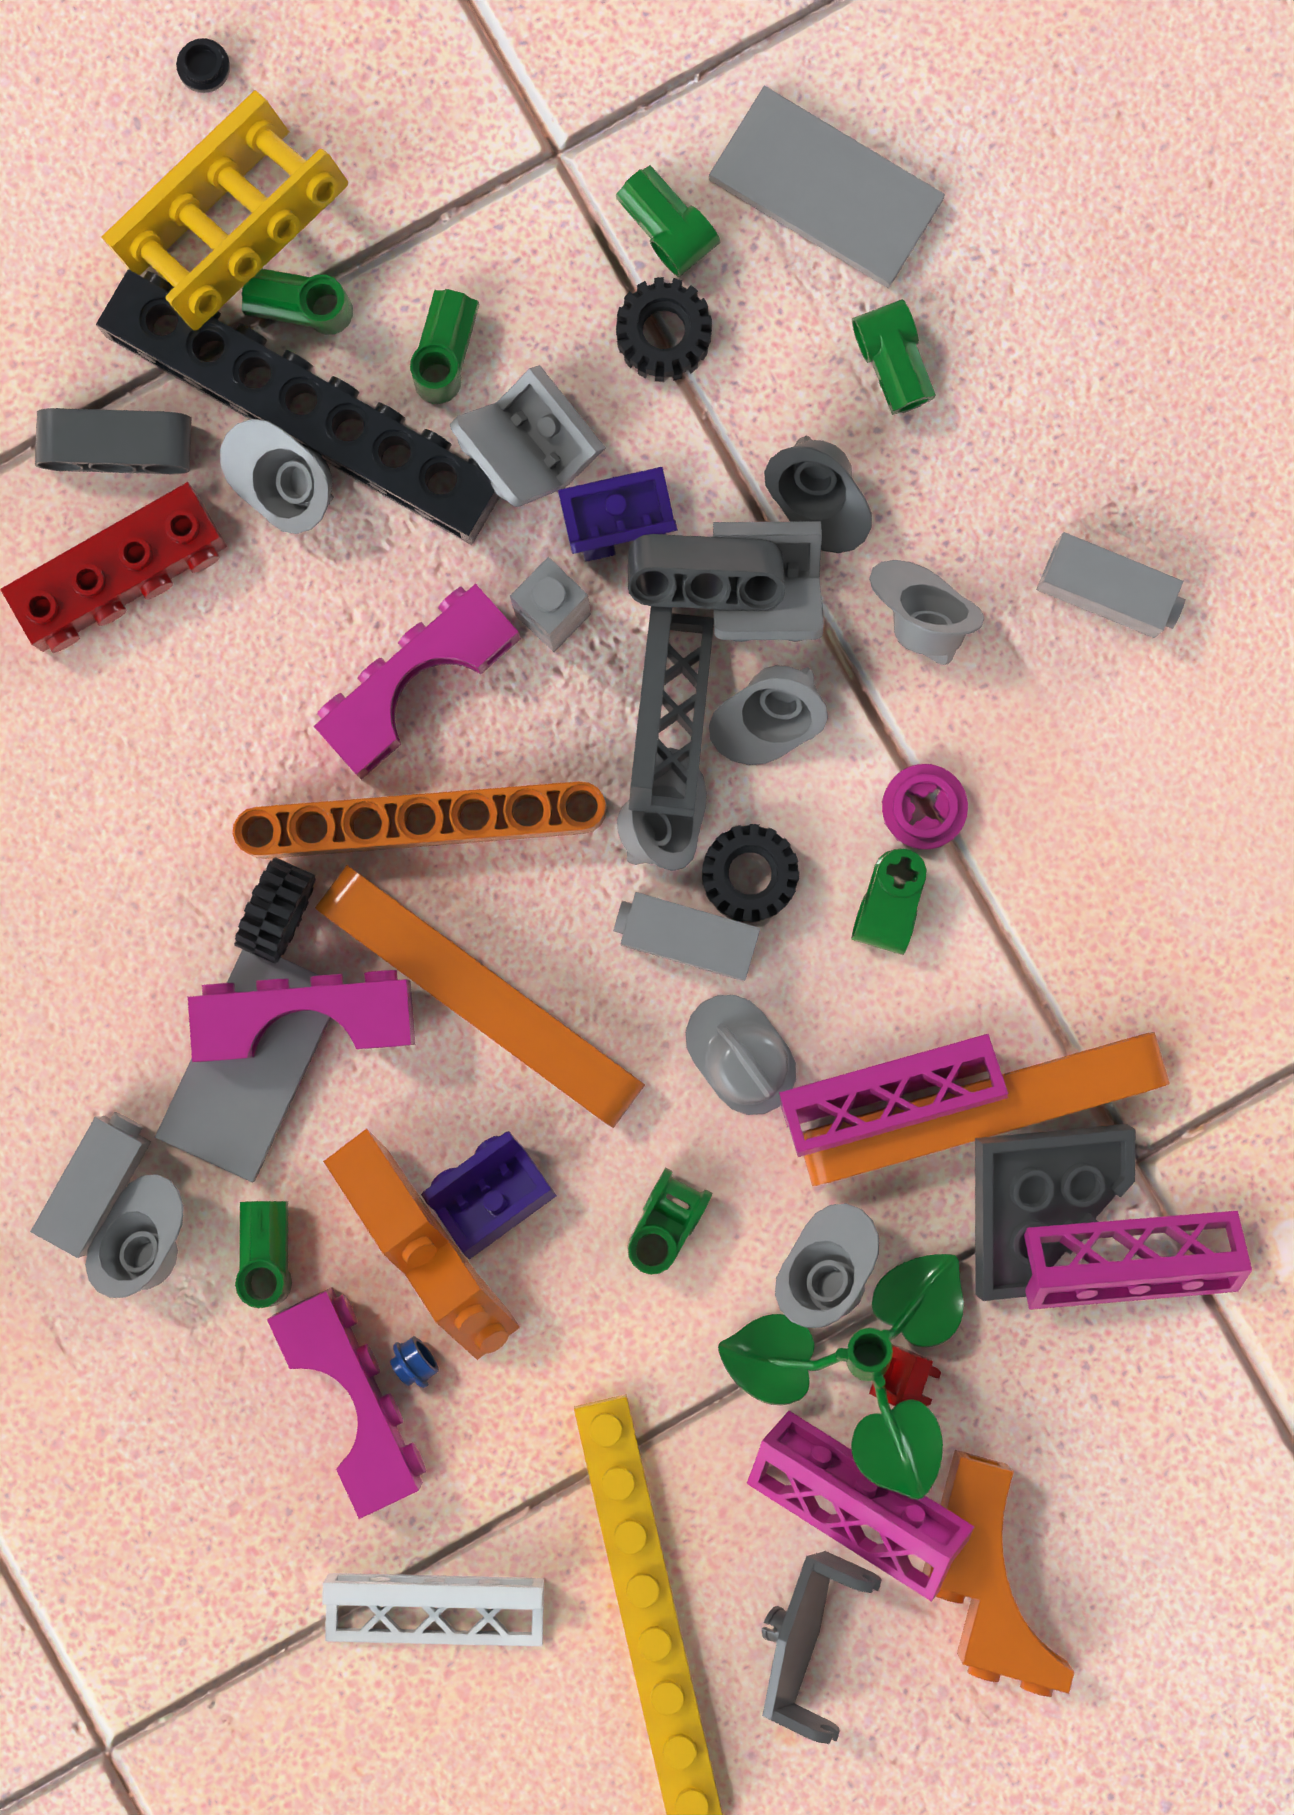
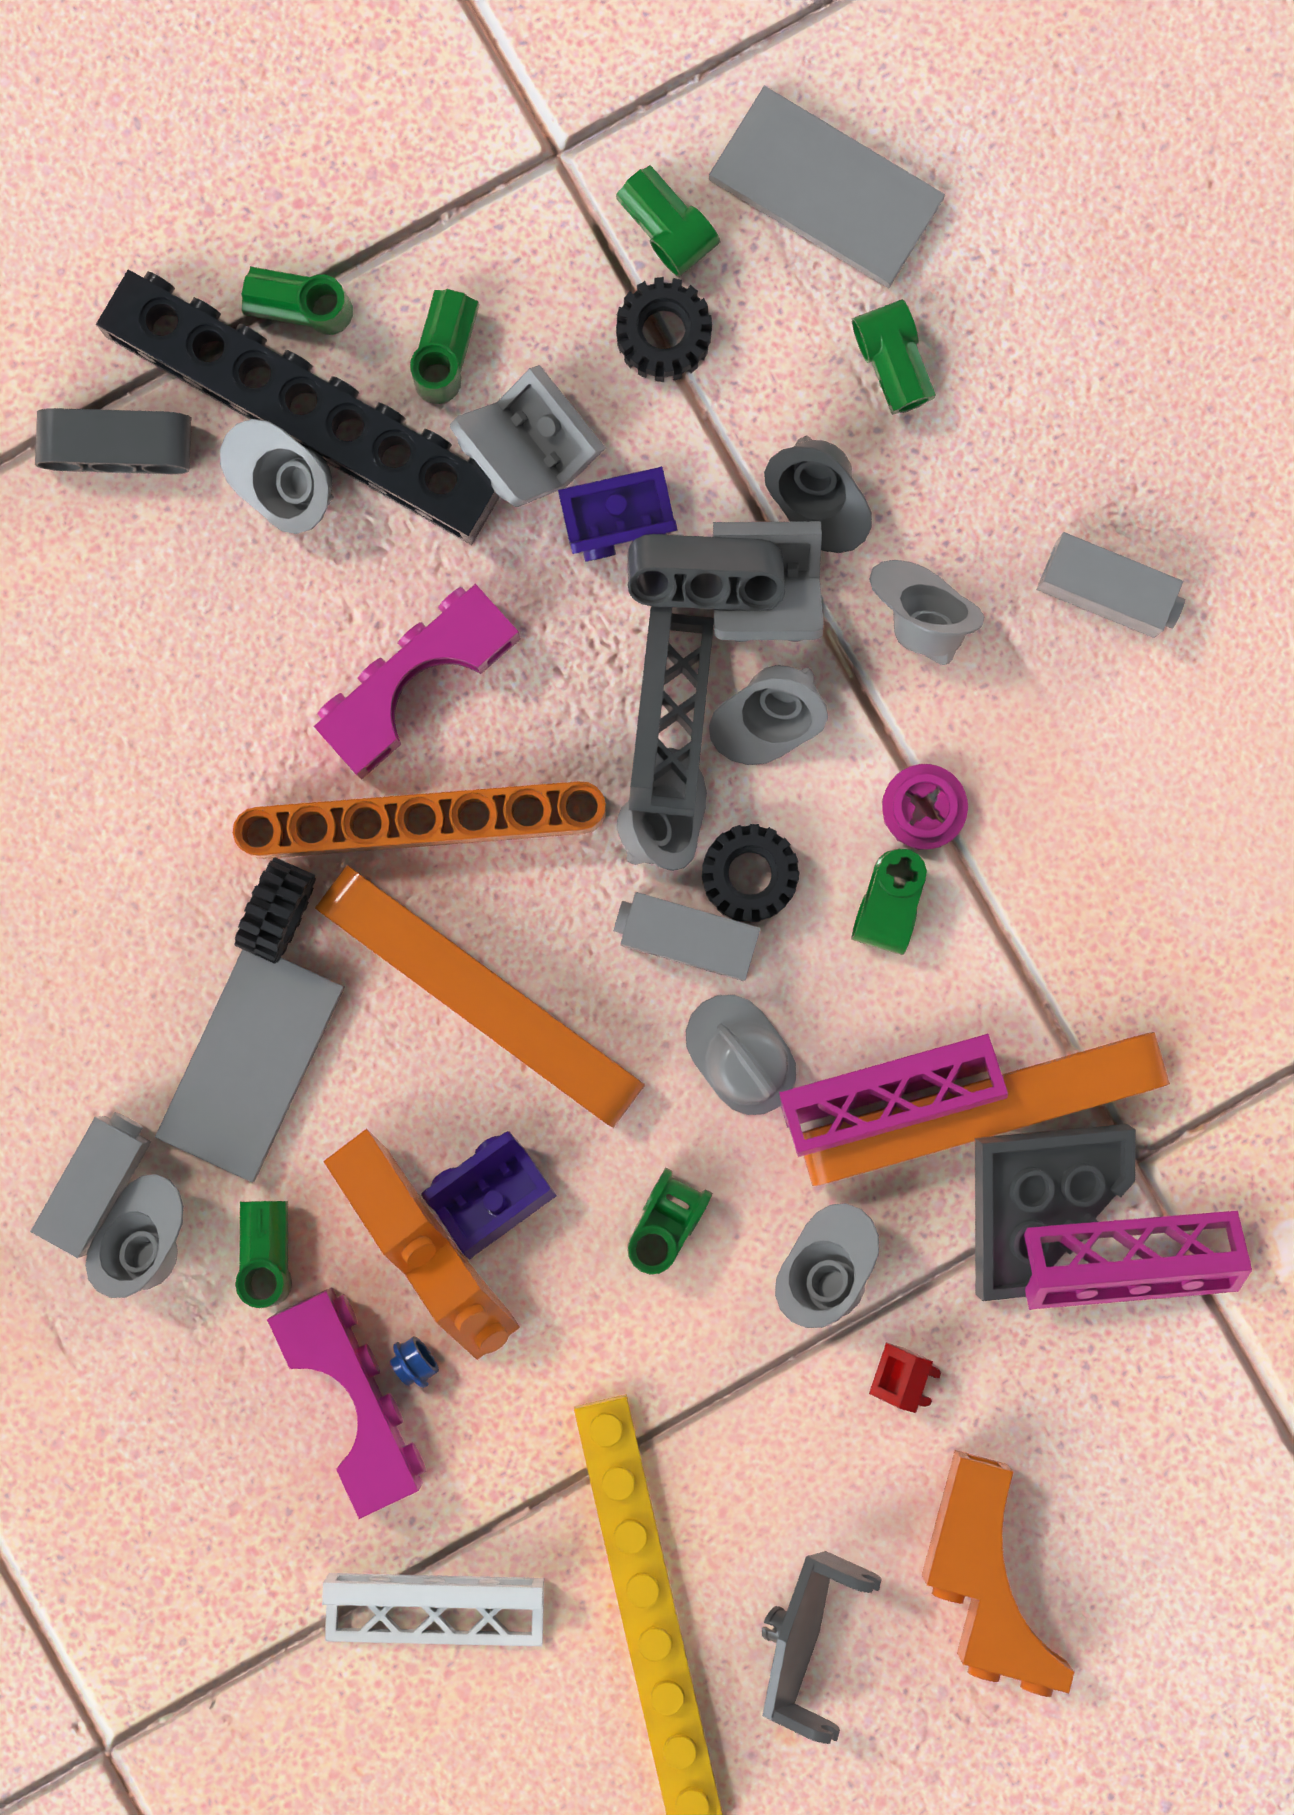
red brick [0,482,227,653] -> none
yellow fence [101,90,348,331] -> none
black plate [176,38,230,93] -> none
dark pink arch [187,970,415,1062] -> none
light grey brick [510,557,591,653] -> none
green plant [718,1254,964,1500] -> none
dark pink fence [747,1411,974,1602] -> none

